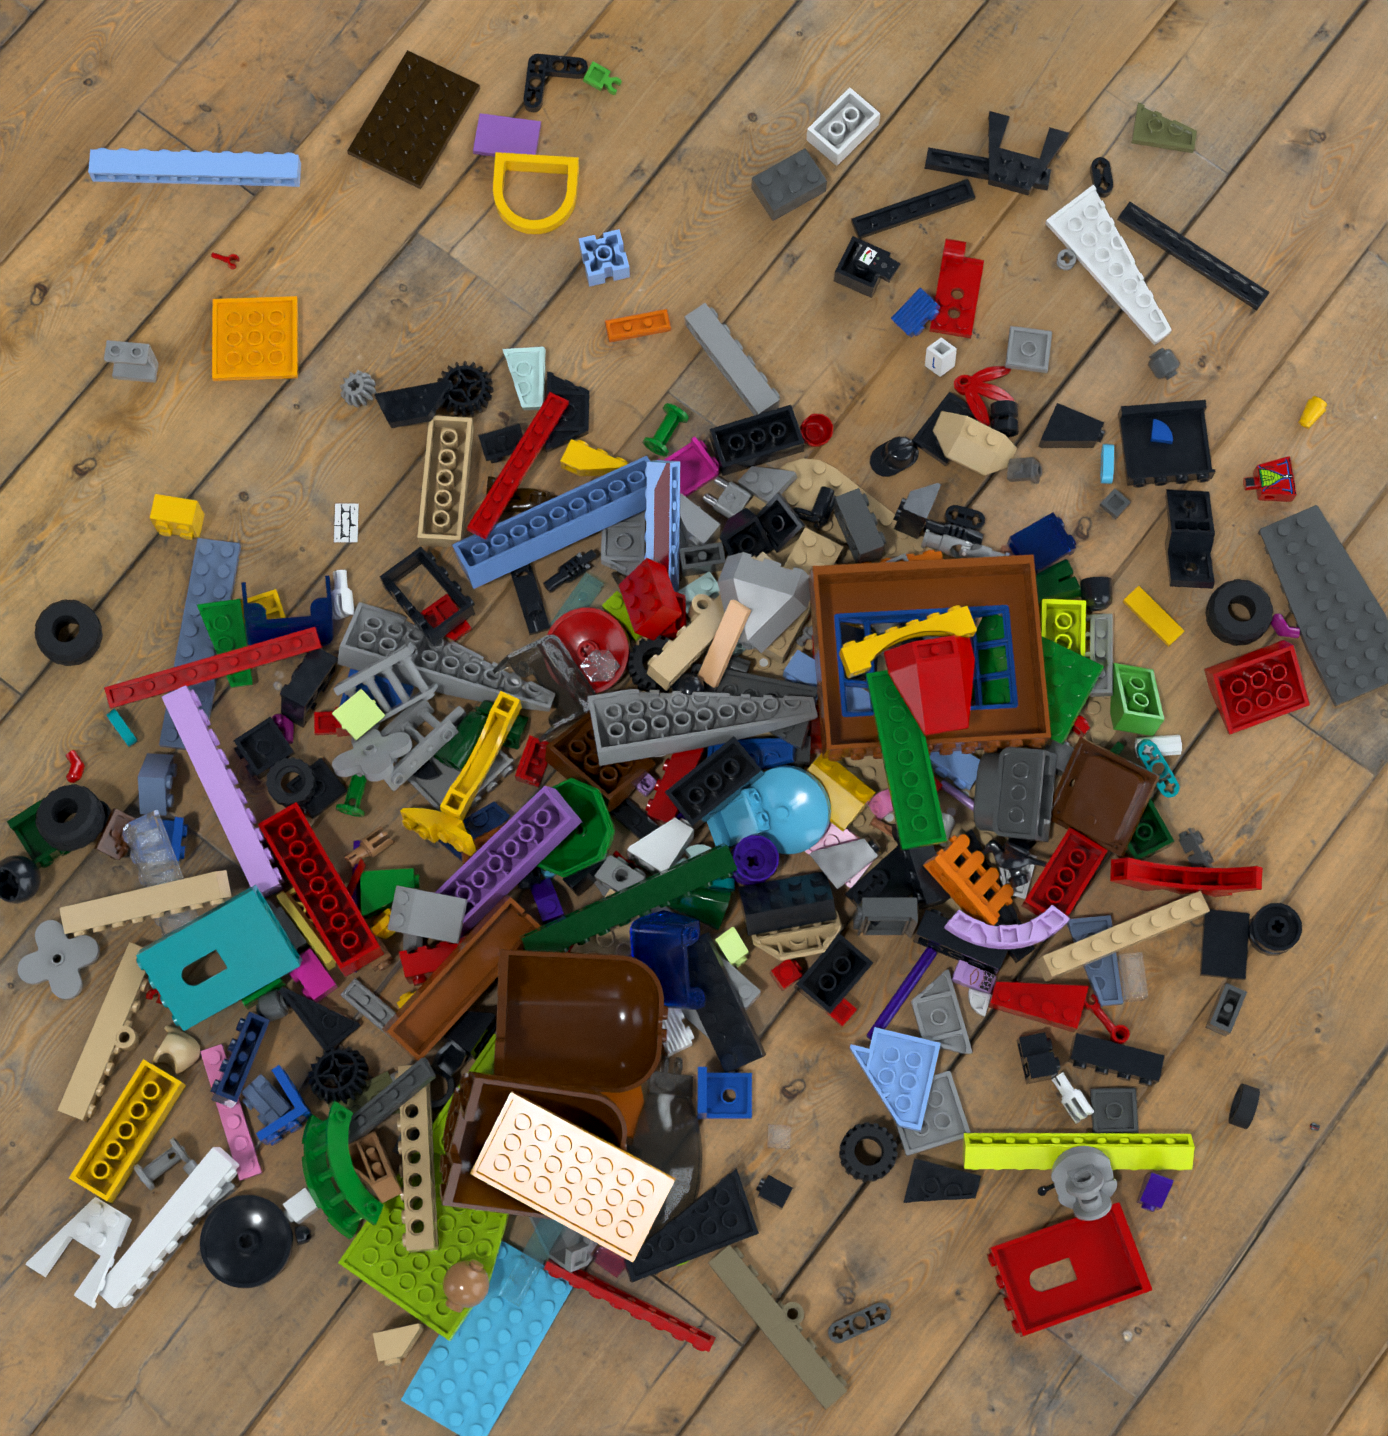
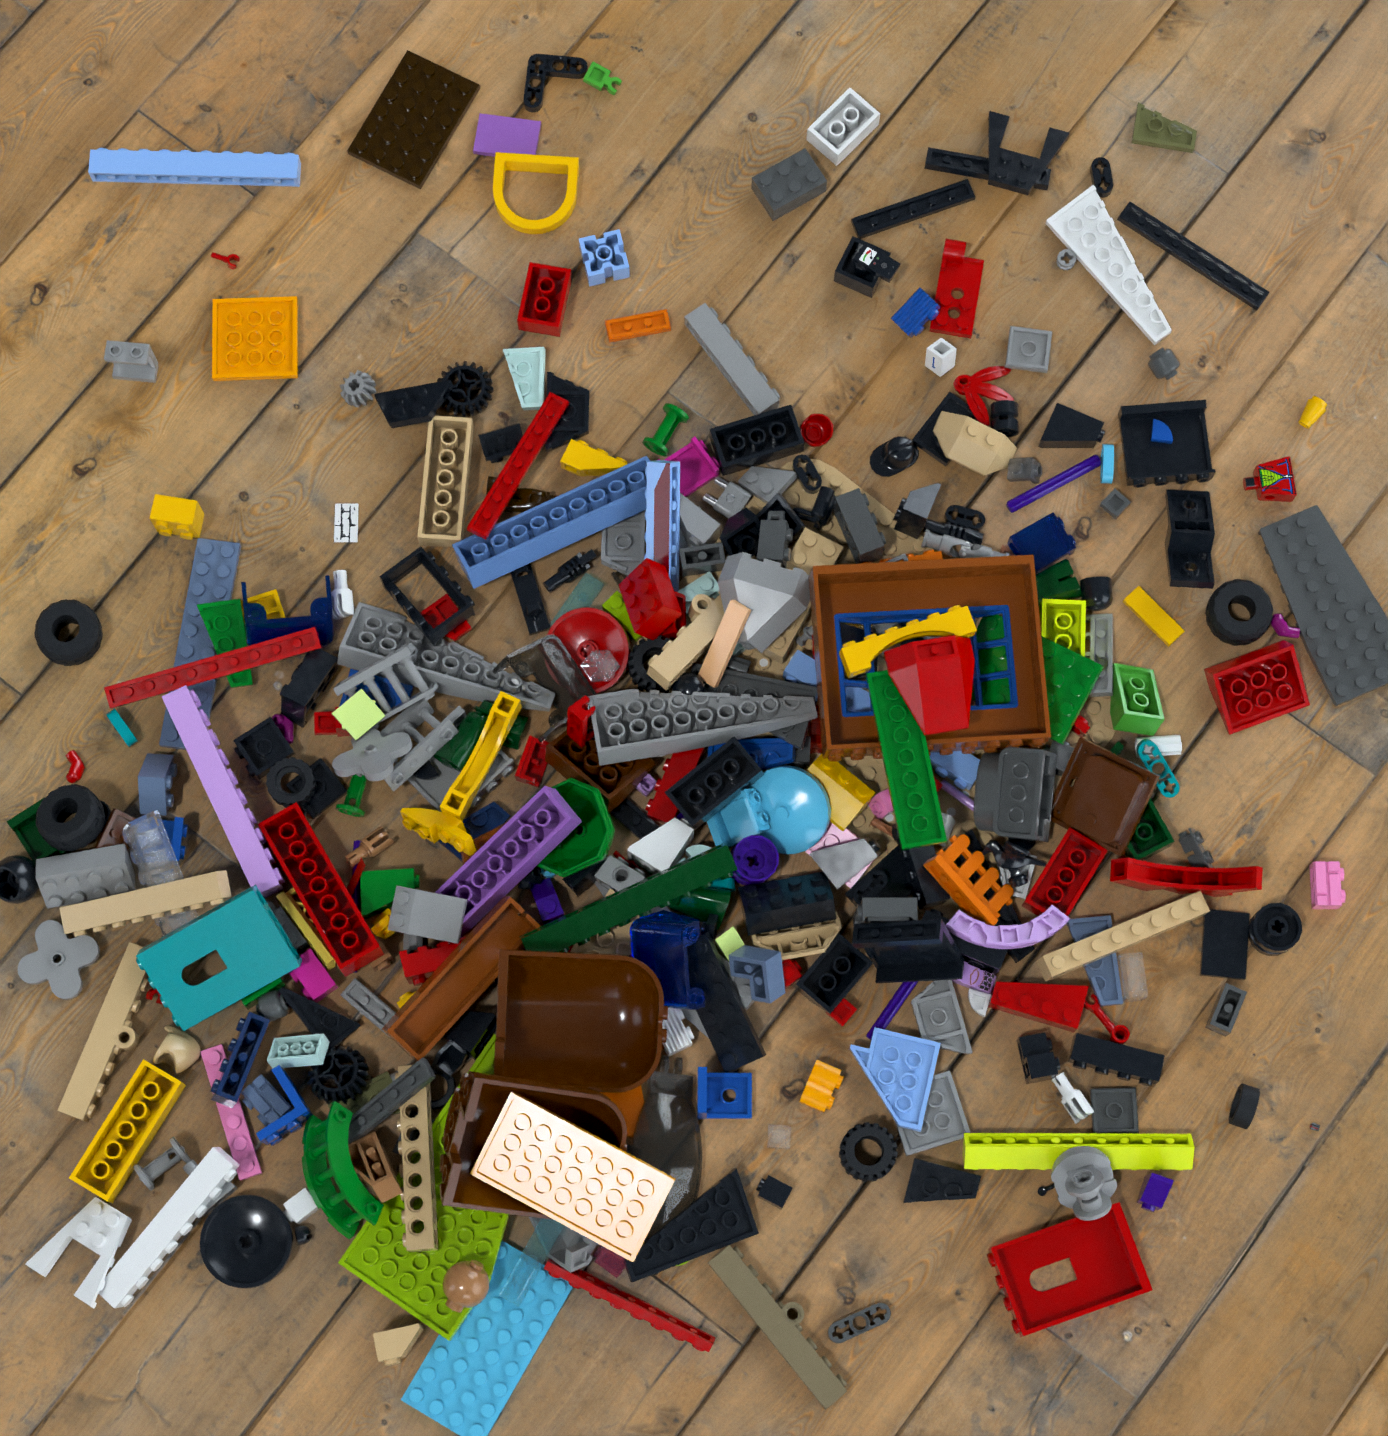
none -> light grey brick [36,844,136,909]
none -> light aqua piece [267,1033,330,1069]
none -> red brick [517,262,572,337]
none -> red hinge [567,695,595,748]
none -> black plate [701,914,718,943]
none -> sand blue brick [729,945,786,1003]
none -> dark grey brick [757,511,793,568]
none -> black beam [792,454,822,494]
none -> light orange brick [799,1060,844,1113]
none -> black panel [852,919,964,984]
none -> dark purple axle [1006,455,1101,513]
none -> bright pink brick [1309,861,1346,909]

